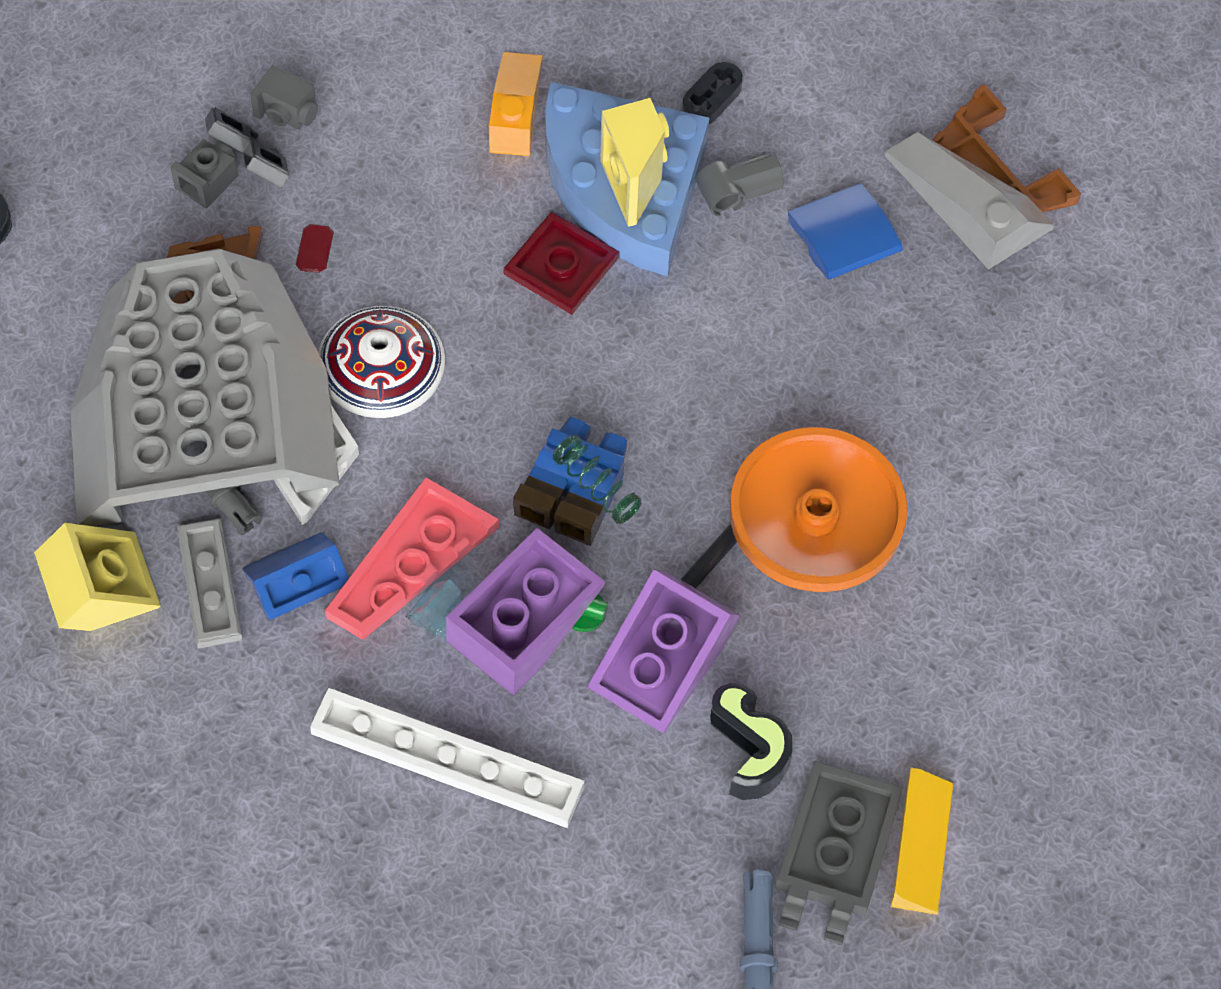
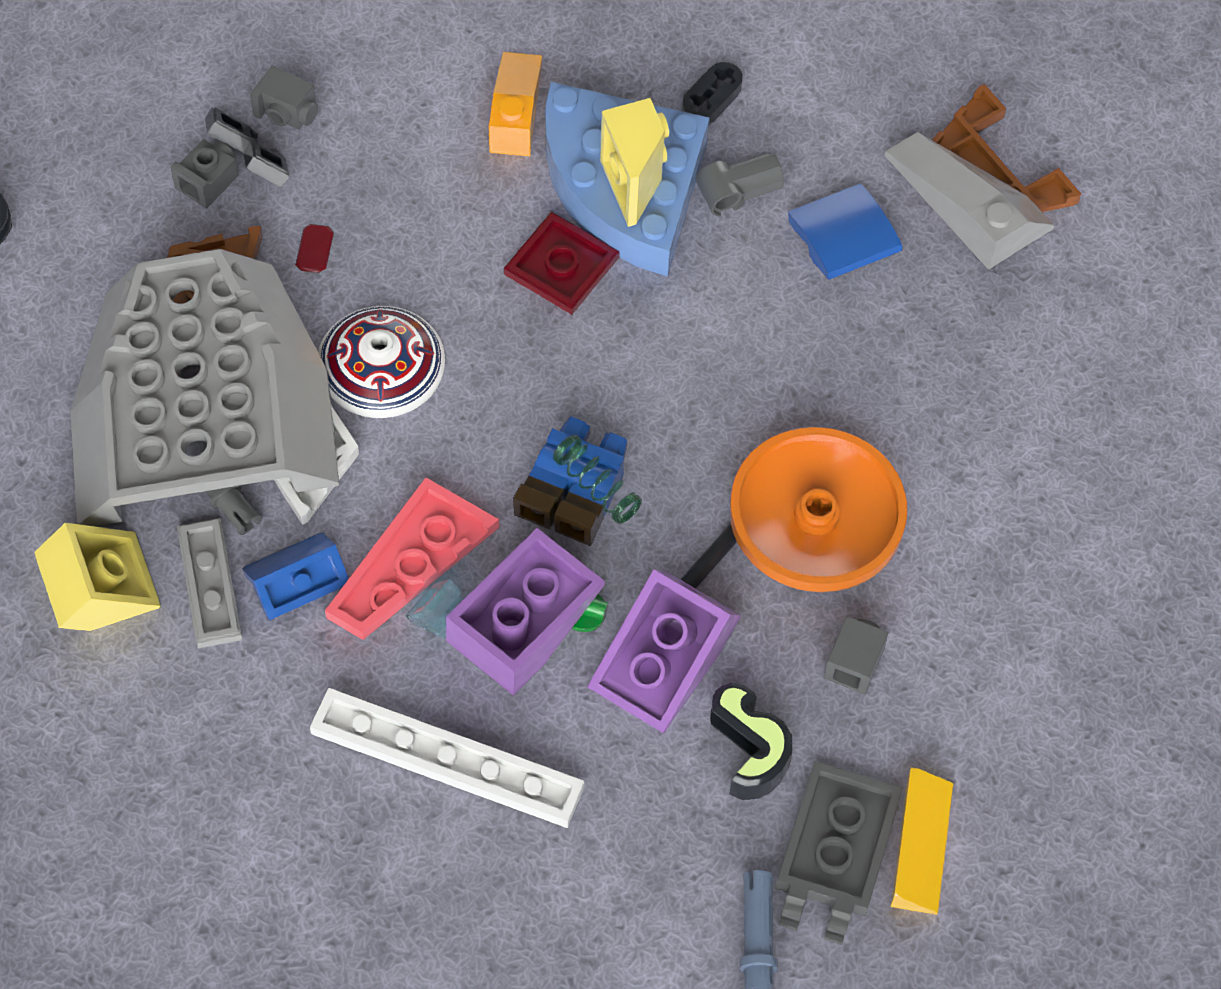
none -> dark grey brick [824,616,889,695]

